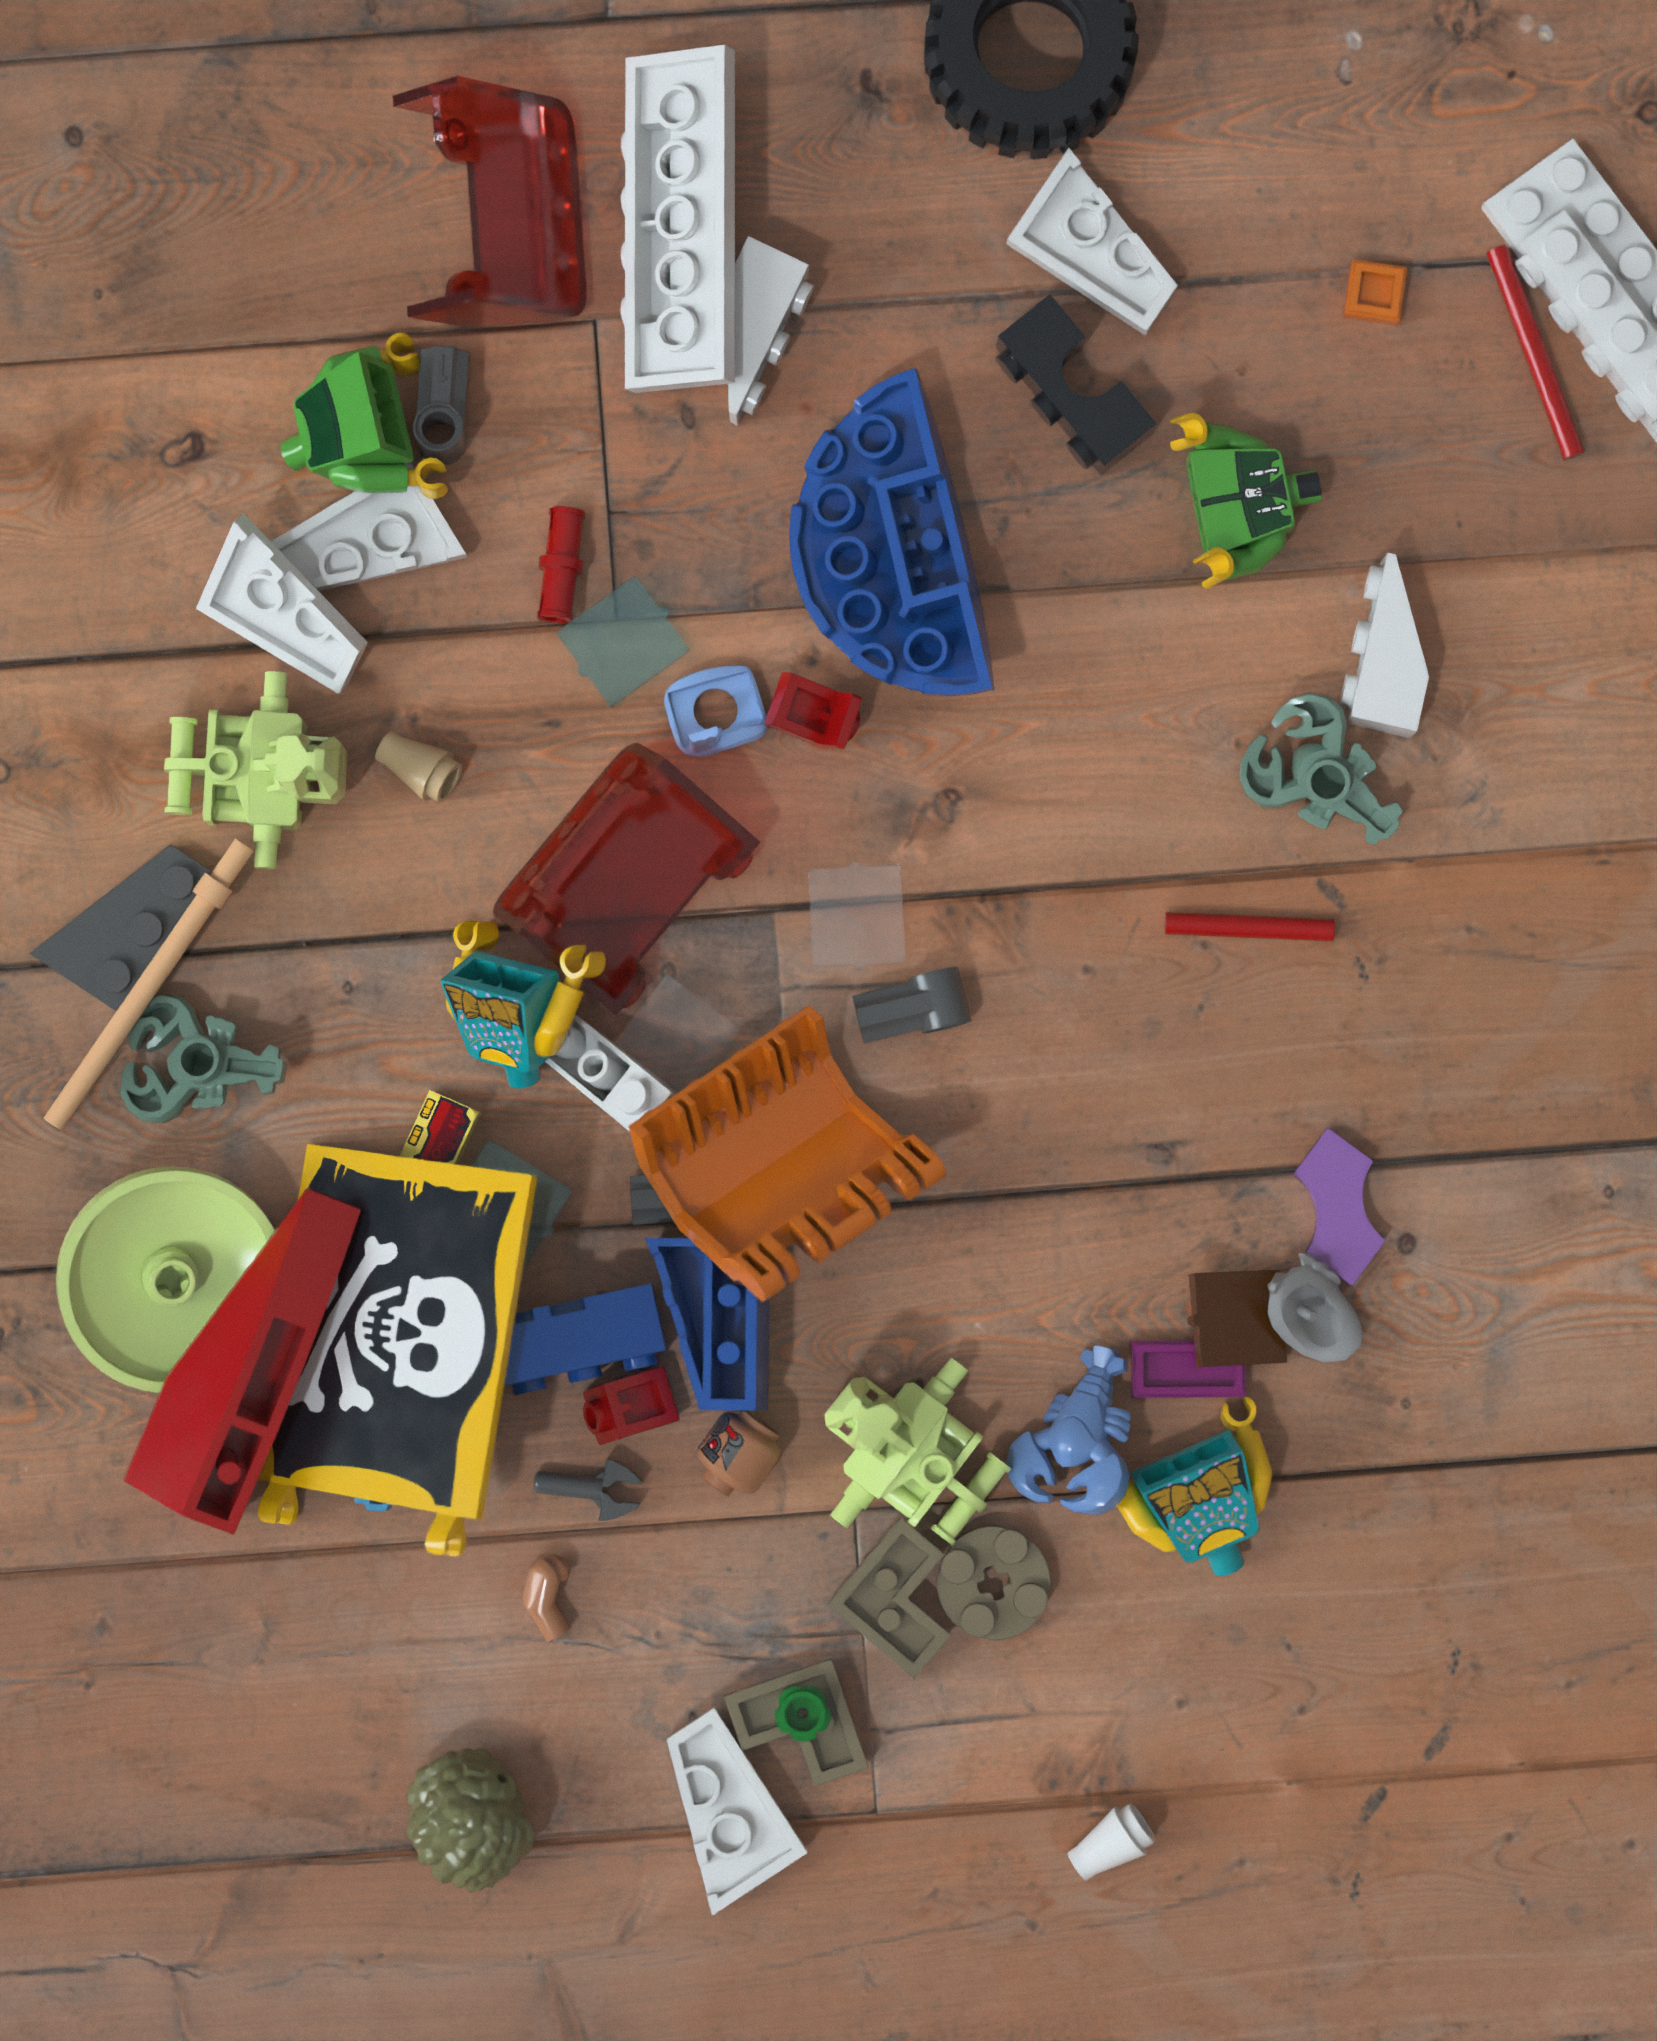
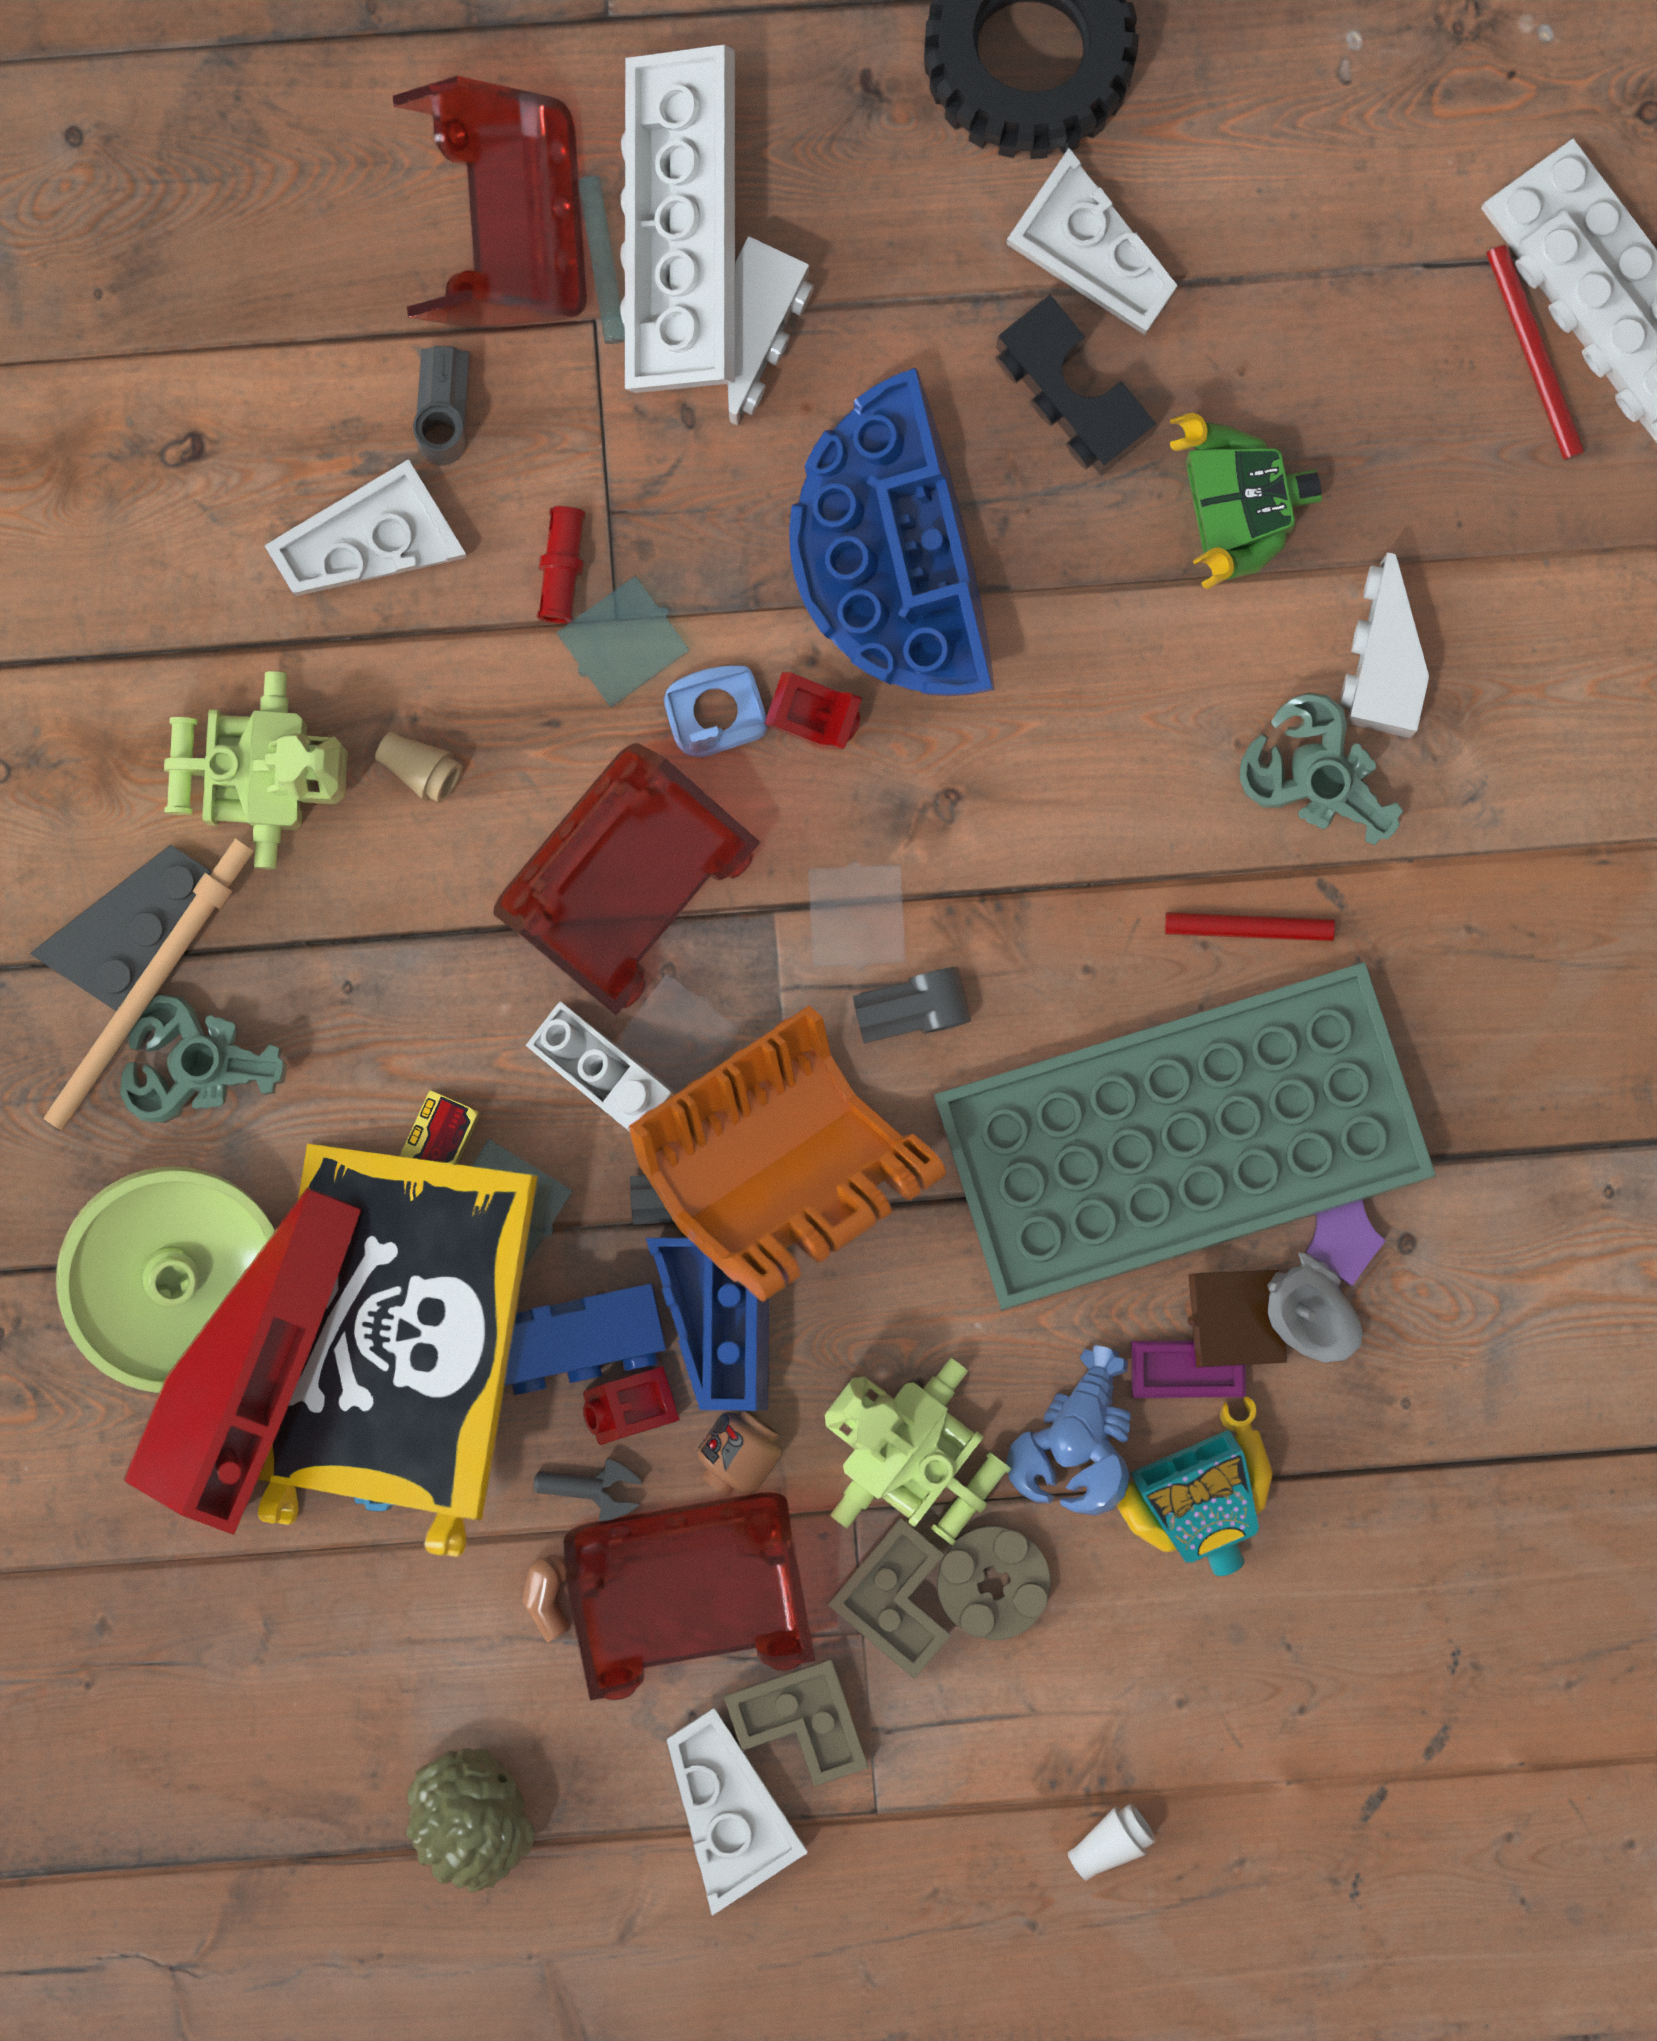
white wing [196,513,368,694] -> none
bright green torso [281,332,448,499] -> none
torso [440,920,606,1089] -> none
green plate [774,1685,831,1742] -> none
orange tile [1343,259,1408,326] -> none
none -> clear red windscreen [563,1492,815,1701]
none -> clear light blue bar [578,176,625,344]
none -> sand green plate [934,962,1436,1312]

